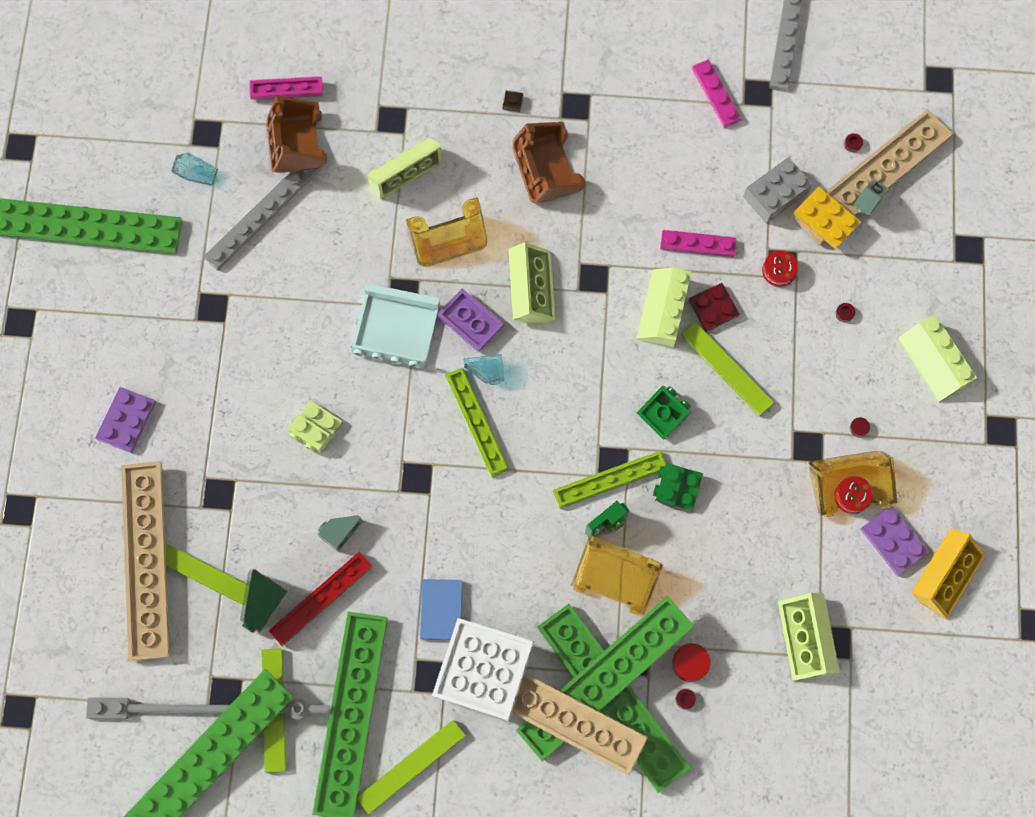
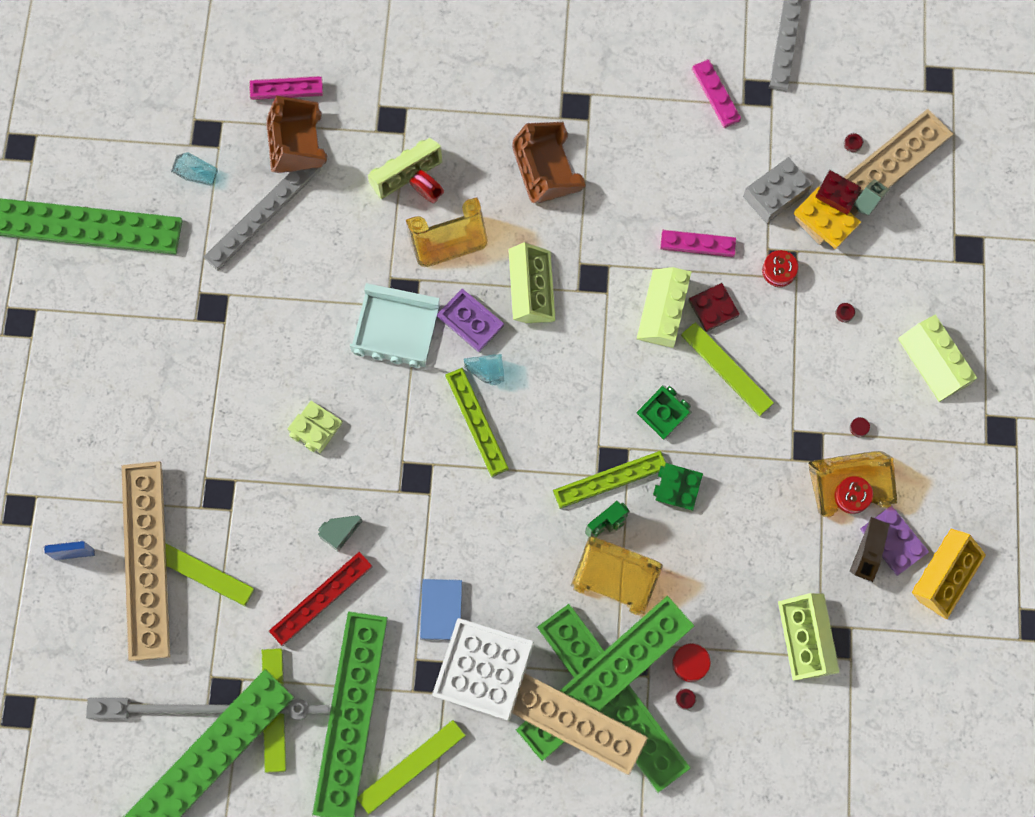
medium lavender plate [95,387,156,454] -> none
dark green slope [240,569,288,633] -> none
dark brown plate [503,90,523,112] -> none
none -> blue tile [44,541,95,560]
none -> red head [409,170,444,203]
none -> dark red plate [815,169,862,215]
none -> dark brown slope [849,517,890,582]

